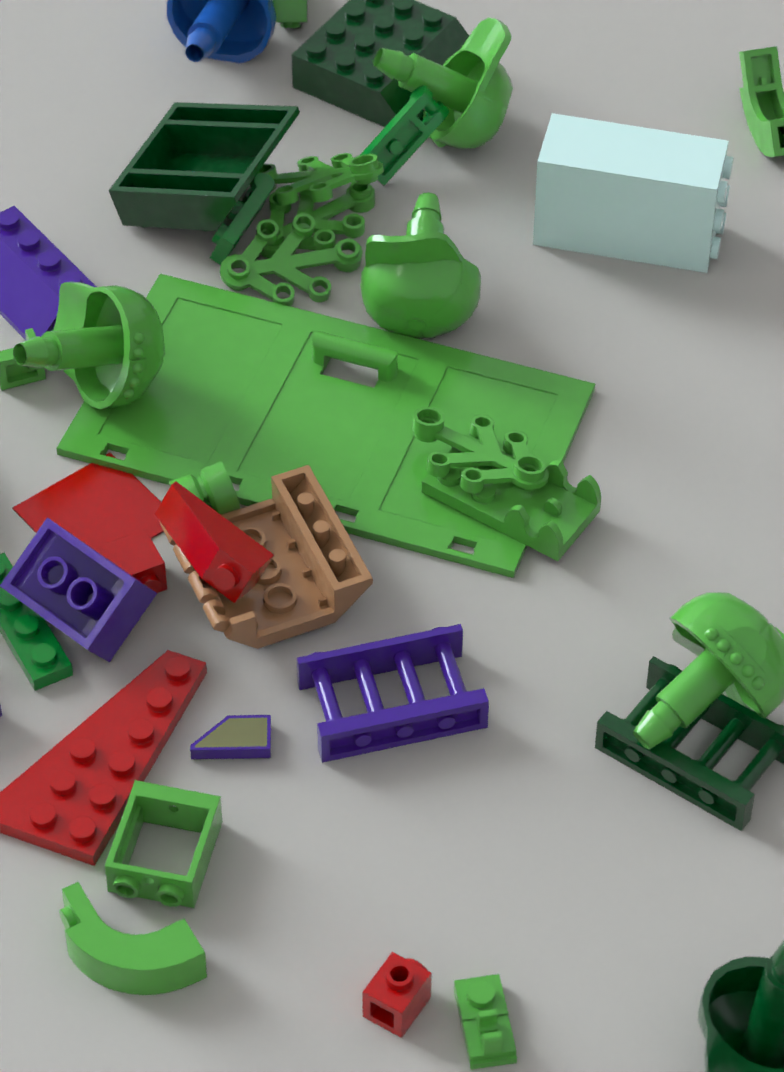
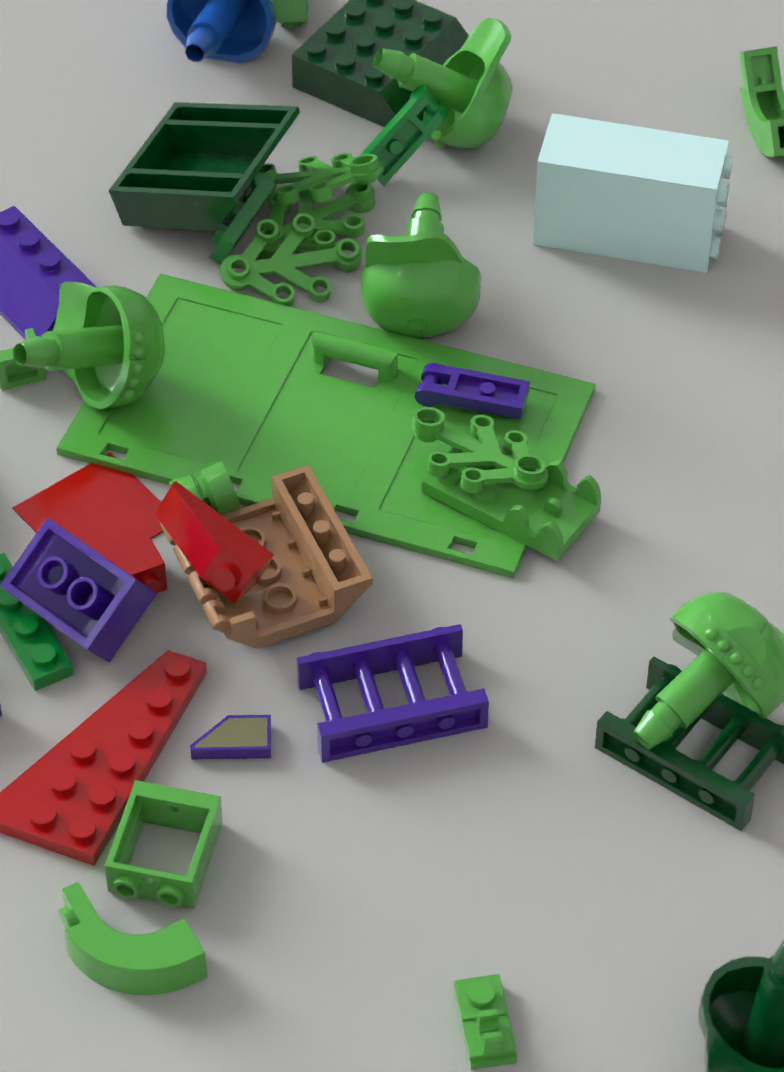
red brick [362,952,432,1038] -> none
none -> dark purple plate [414,363,530,419]

